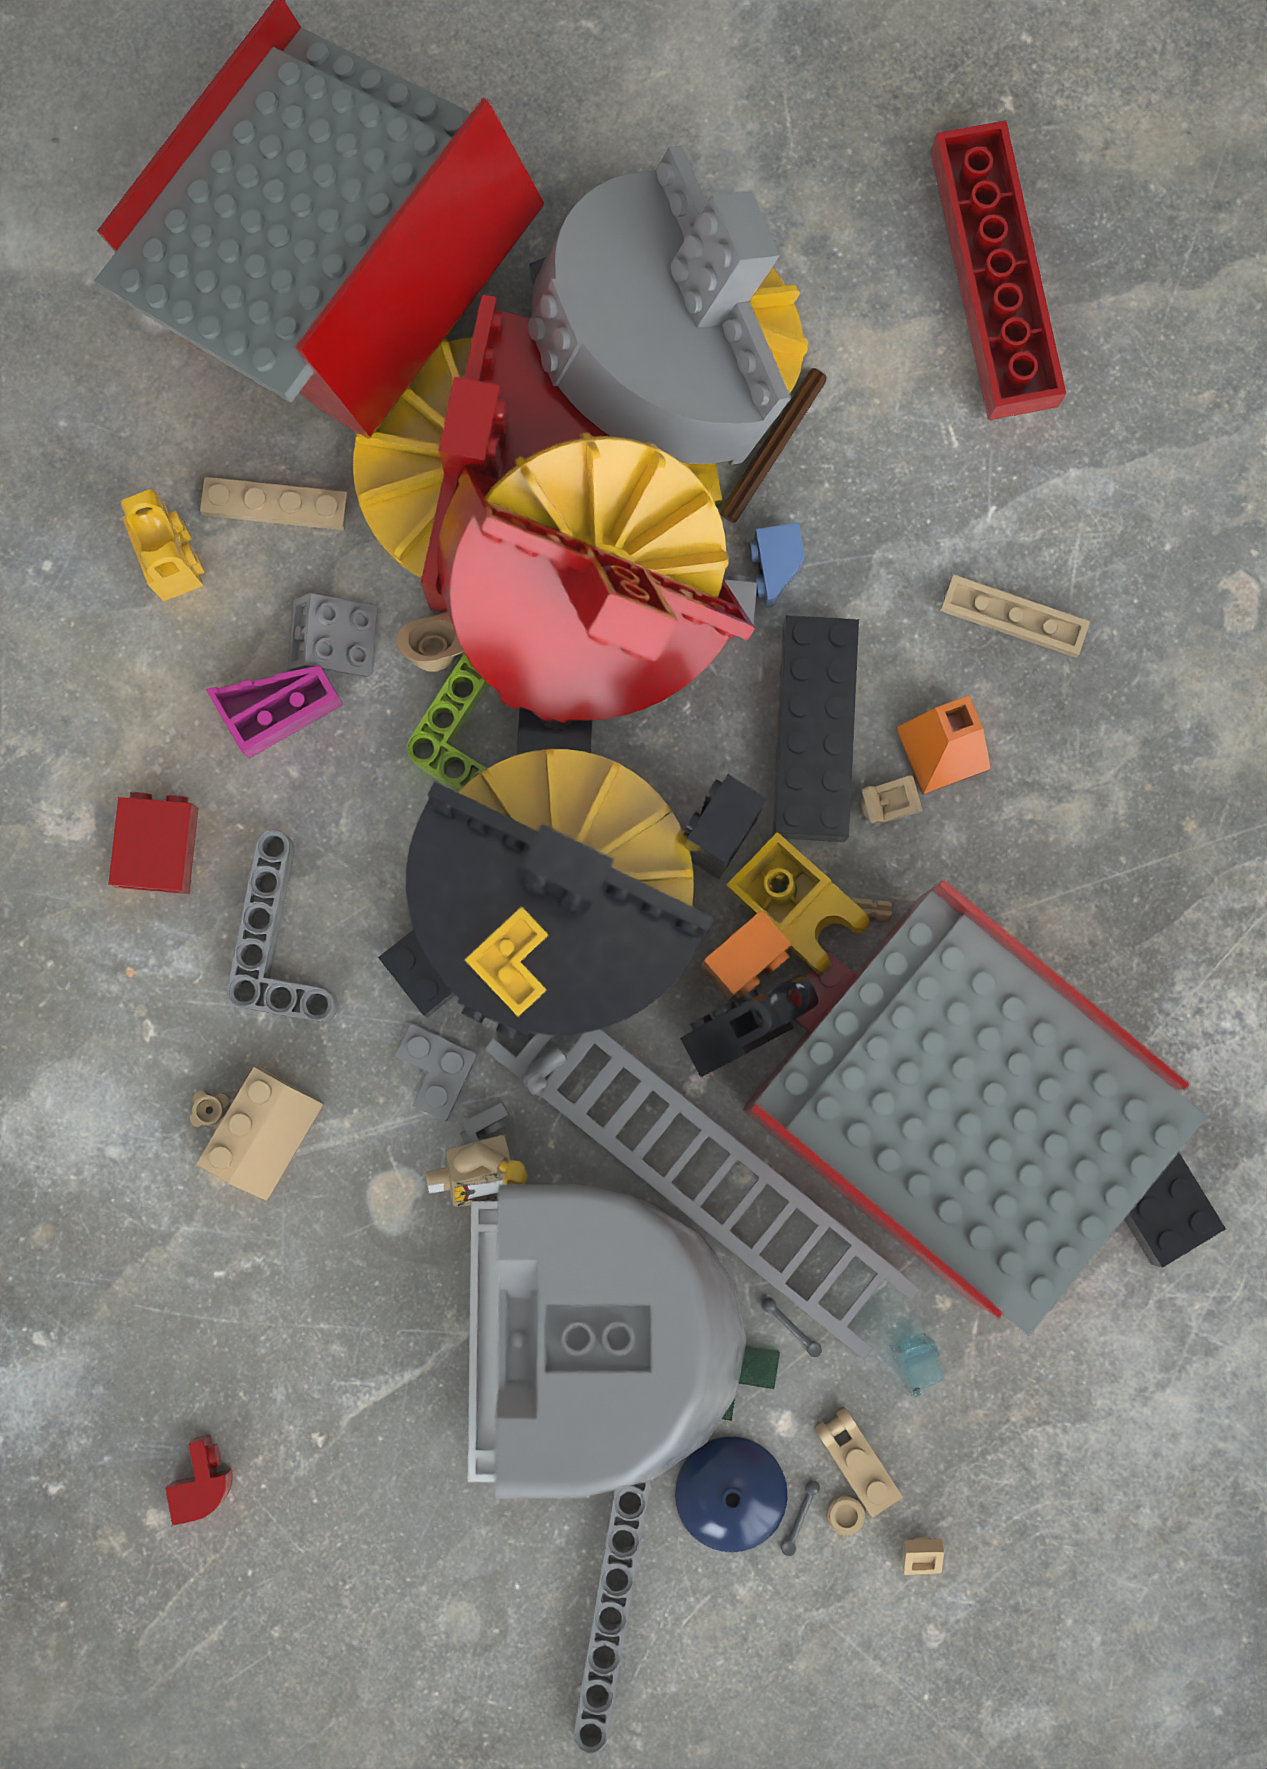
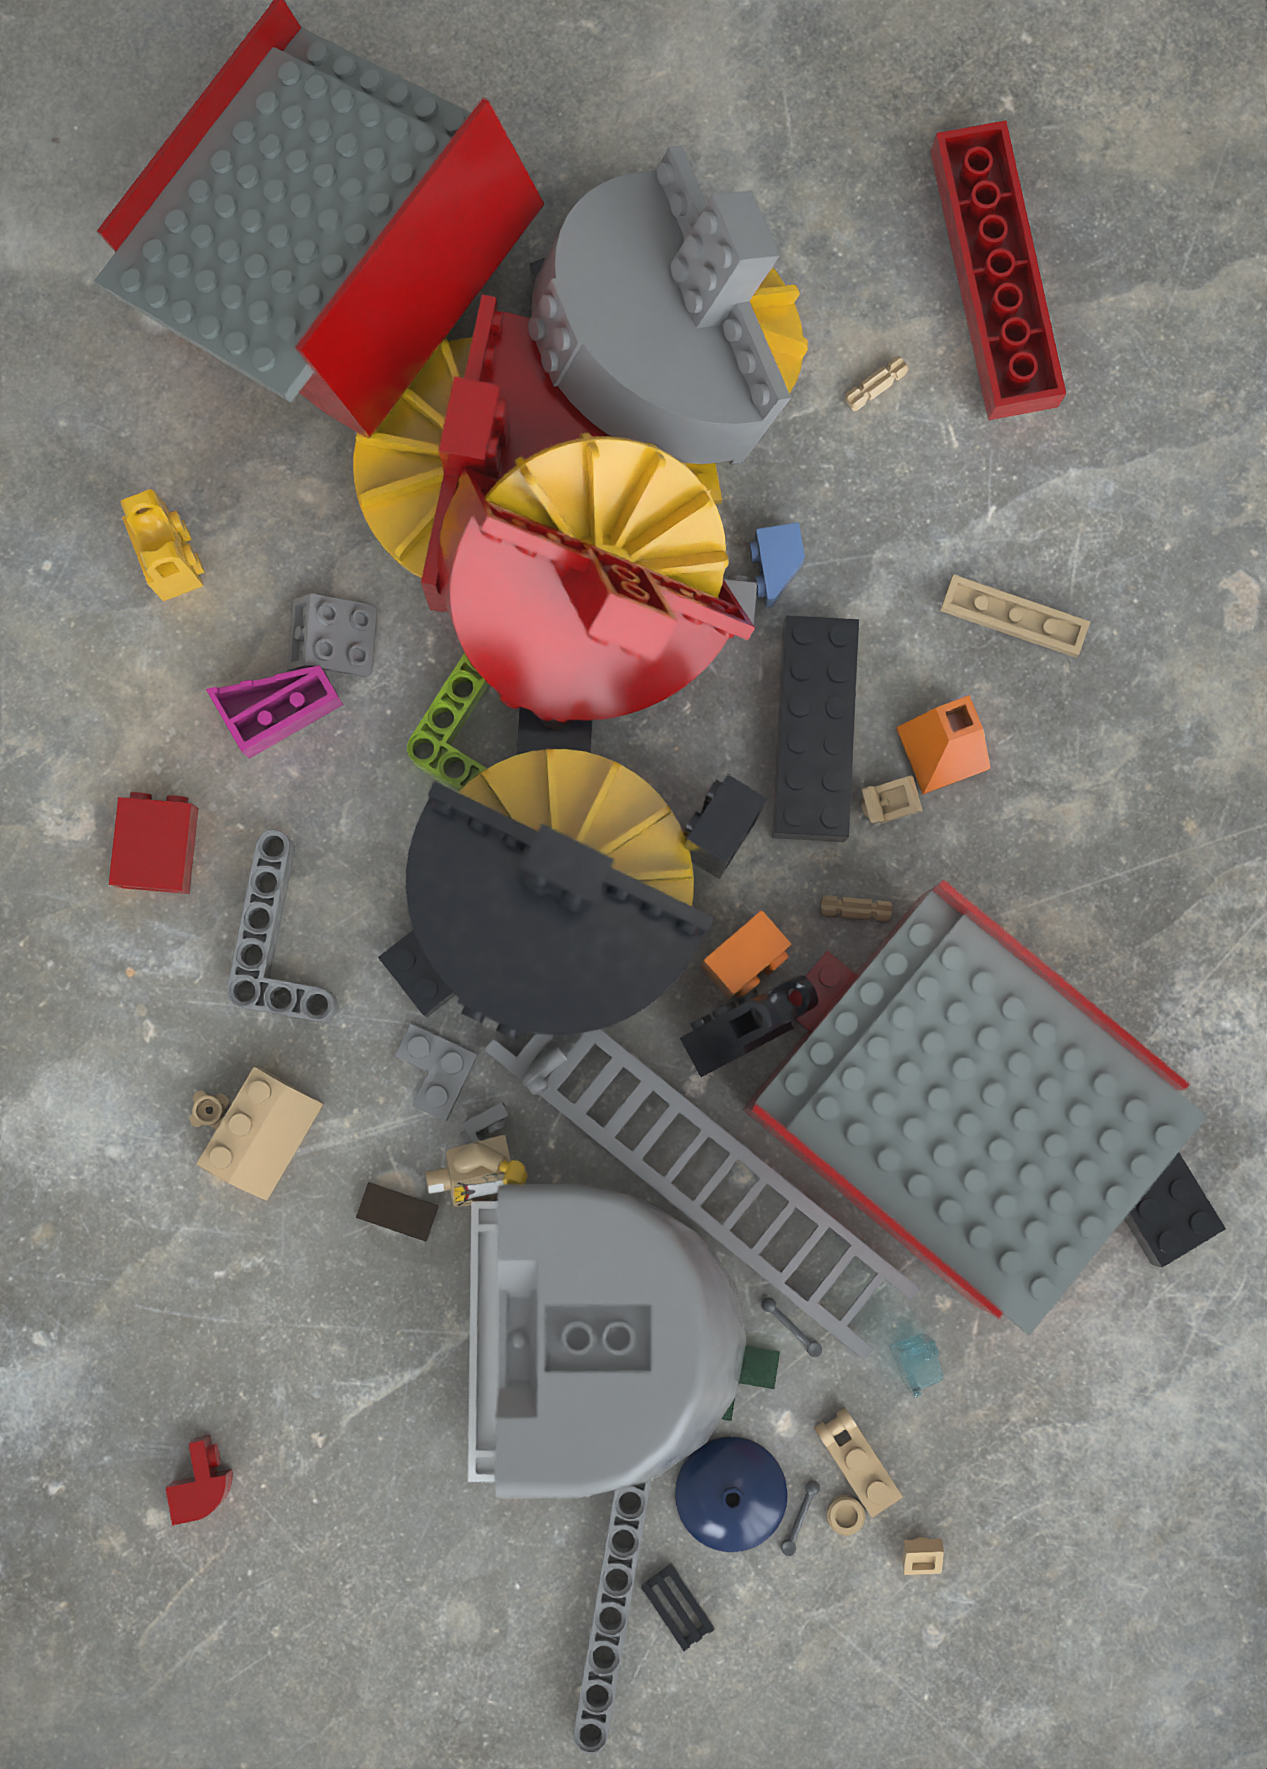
tan plate [200,477,349,530] -> none
tan piece [396,612,464,672] -> none
yellow plate [465,907,548,1017] -> none
reddish brown axle [720,368,827,523] -> none
yellow brick [726,832,871,975] -> none
none -> dark brown tile [356,1182,439,1242]
none -> black tile [641,1563,715,1651]
none -> tan axle [844,356,908,411]

